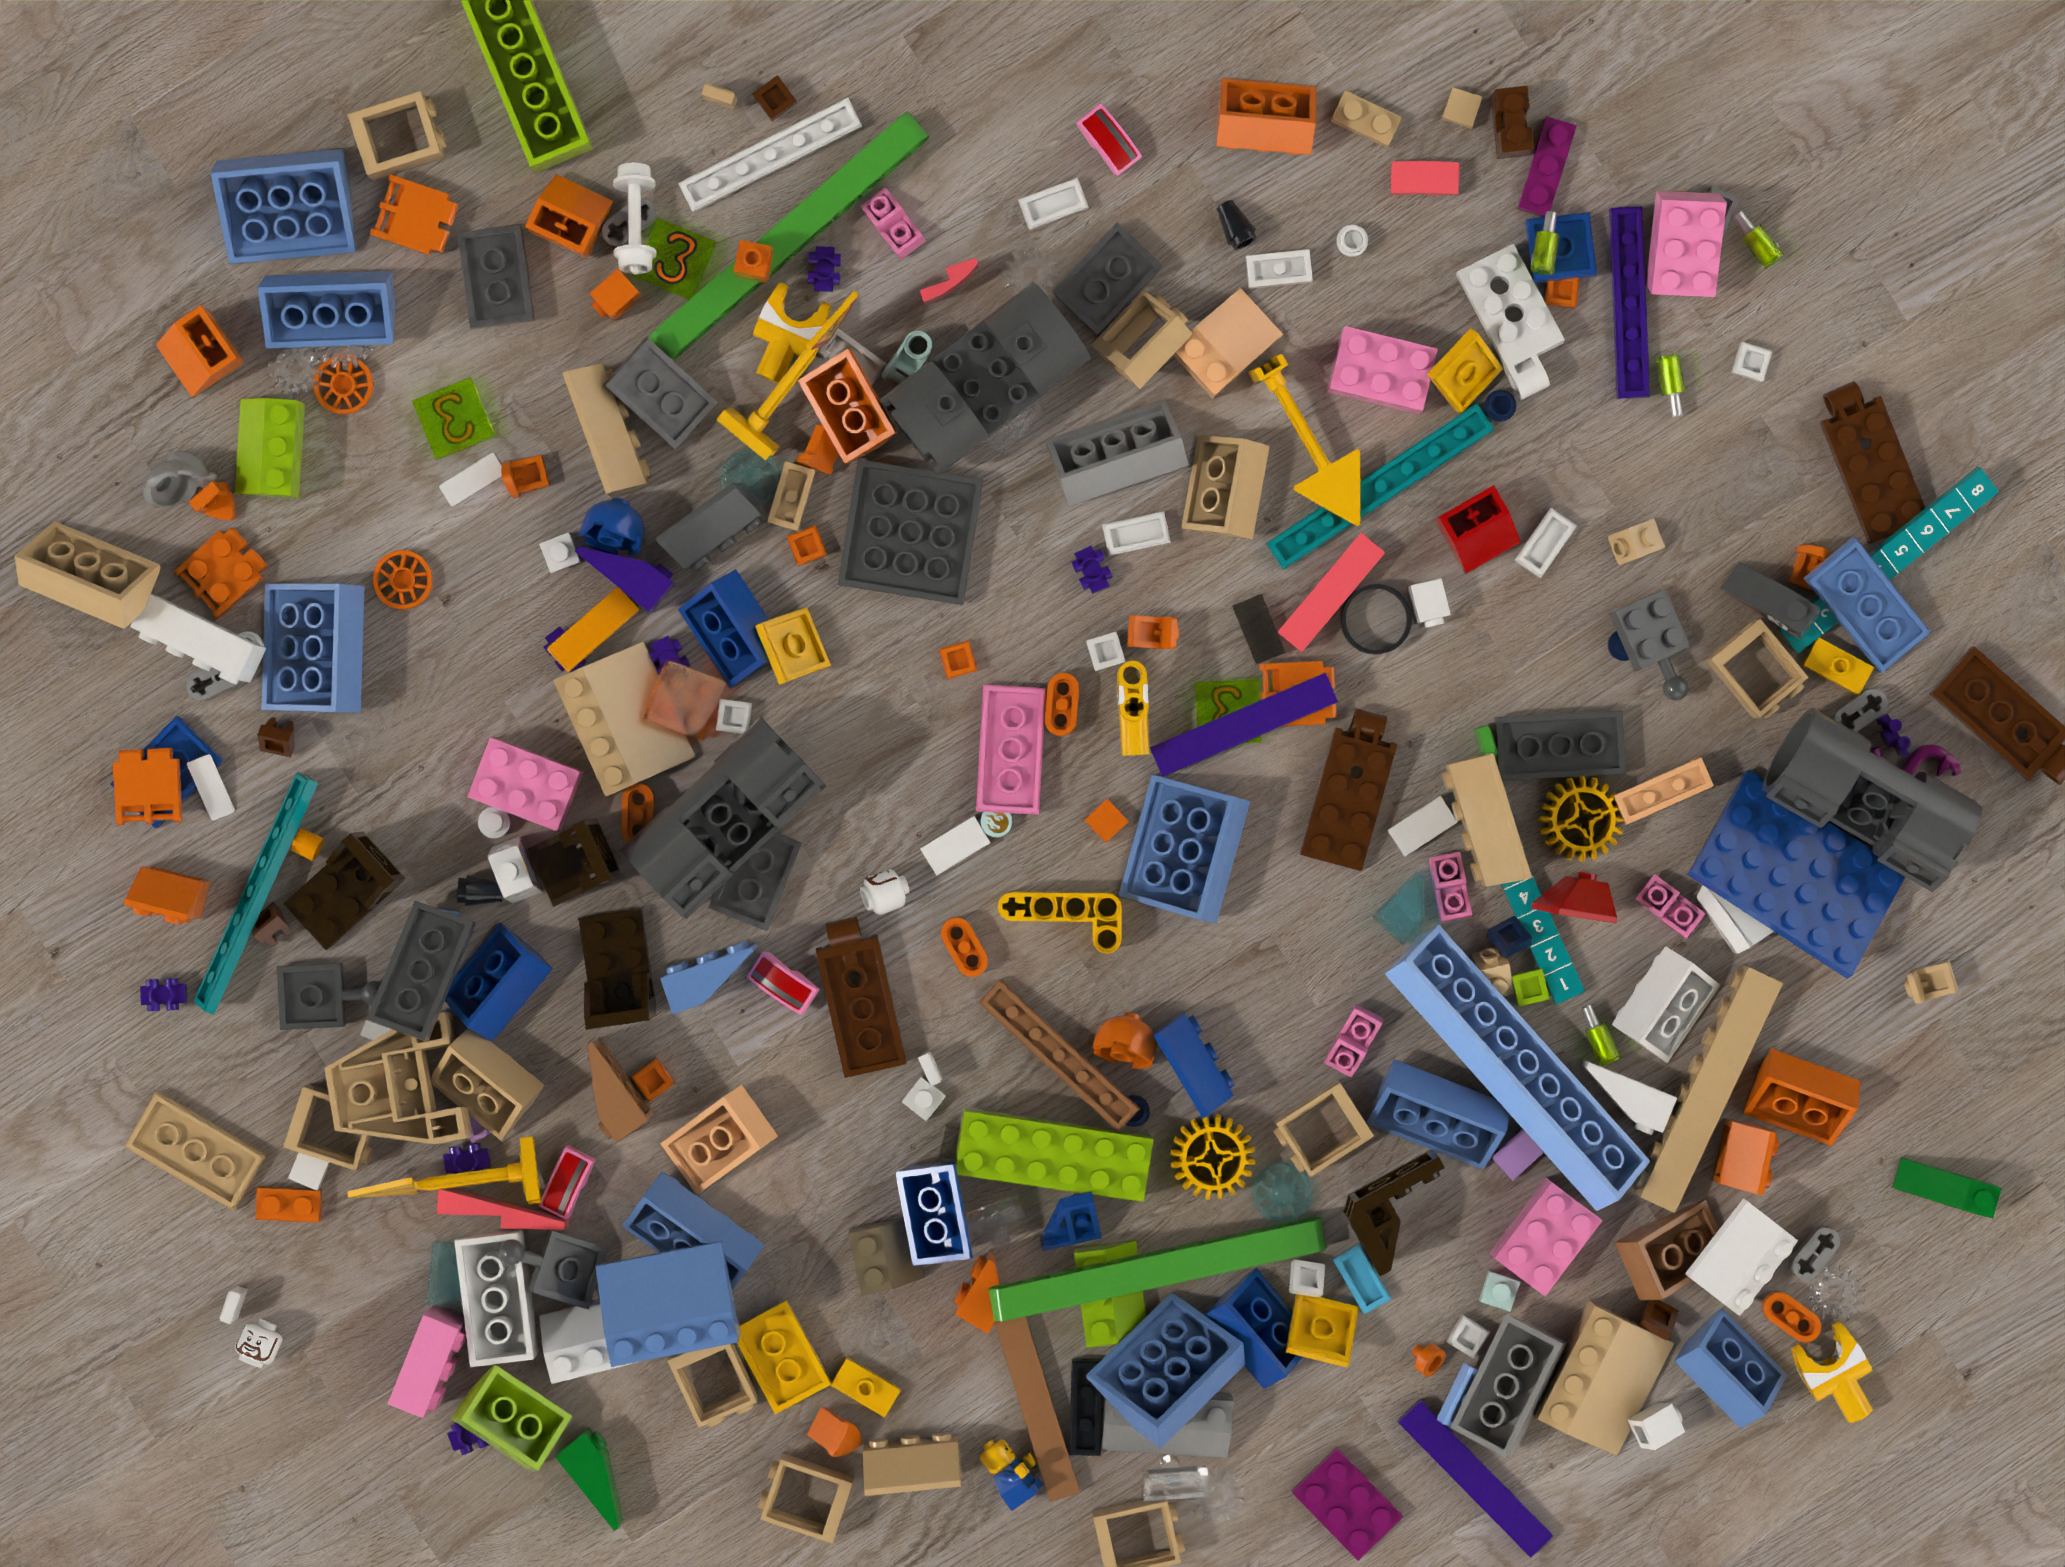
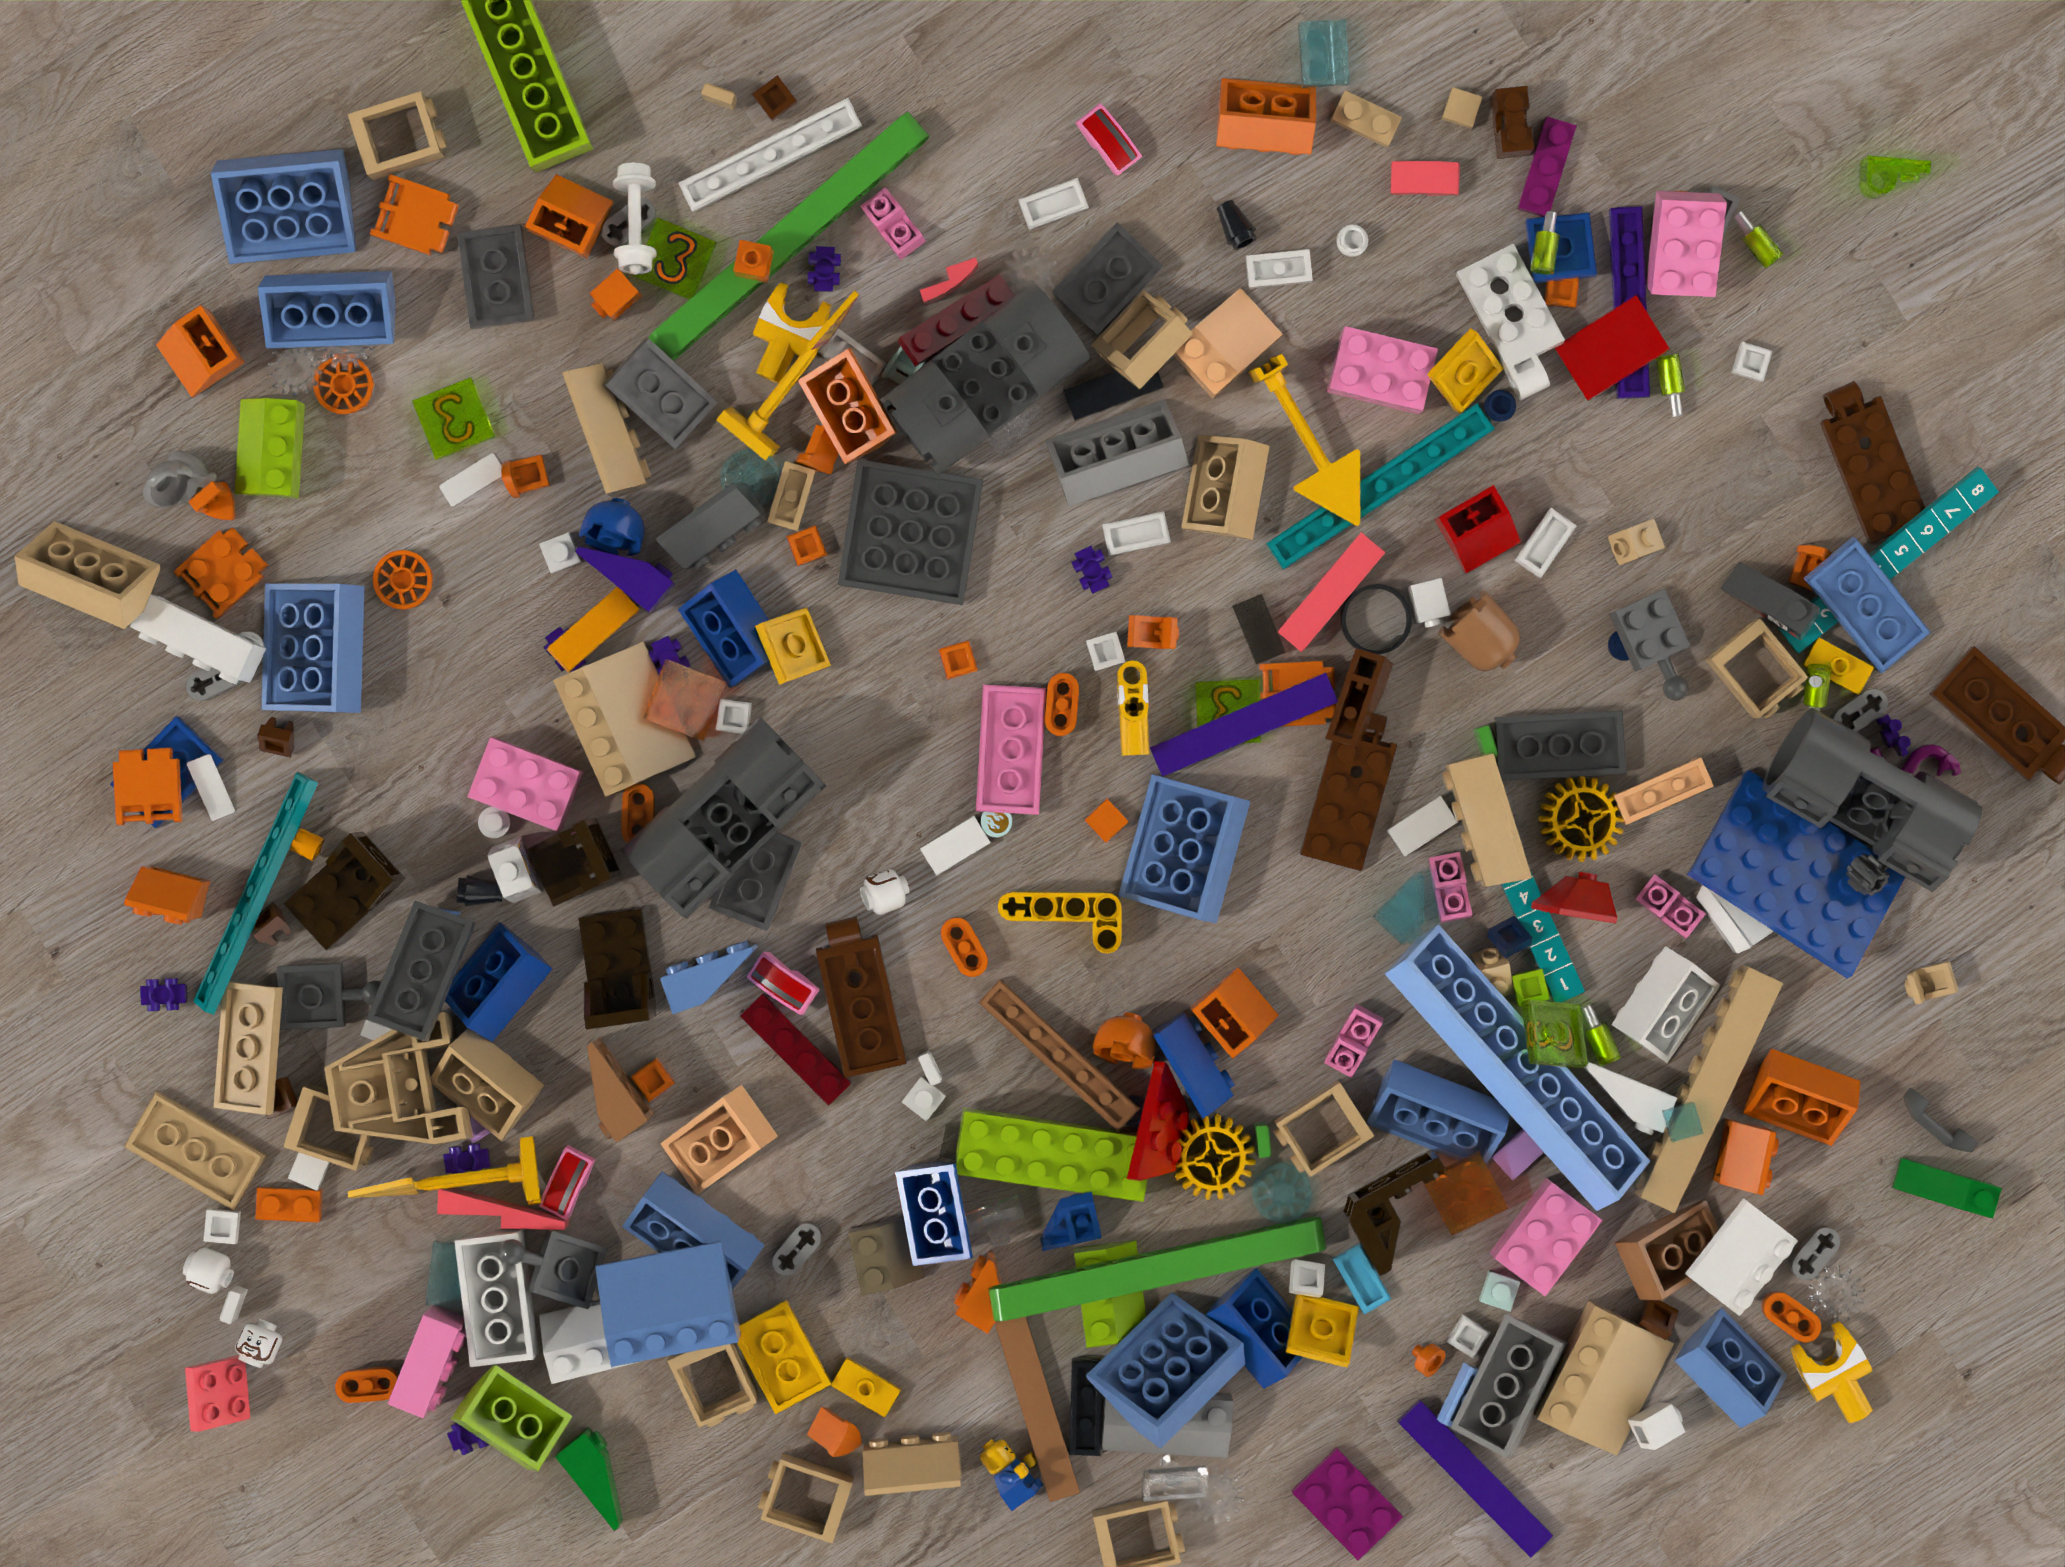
none -> white head [183,1248,234,1294]
none -> coral plate [185,1355,250,1432]
none -> white plate [203,1208,241,1244]
none -> tan plate [213,981,283,1115]
none -> reddish brown plate [266,1077,298,1119]
none -> orange plate [335,1367,399,1403]
none -> dark red plate [740,993,852,1106]
none -> light grey beam [772,1221,822,1276]
none -> dark red plate [897,274,1015,367]
none -> black tile [1063,371,1164,421]
none -> red wing [1127,1061,1190,1181]
none -> orange slope [1190,967,1279,1059]
none -> bright green tile [1254,1122,1272,1158]
none -> clear light blue plate [1298,19,1350,88]
none -> reddish brown slope [1325,648,1393,748]
none -> clear orange plate [1424,1151,1509,1236]
none -> medium nougat cylinder [1438,590,1521,672]
none -> clear neon green tile [1521,999,1588,1068]
none -> red tile [1555,295,1670,401]
none -> clear light blue tile [1662,1102,1703,1142]
none -> clear neon green piece [1803,664,1832,711]
none -> dark grey gear [1846,853,1890,896]
none -> clear neon green plate [1859,155,1931,199]
none -> dark grey bar [1903,1088,1979,1152]

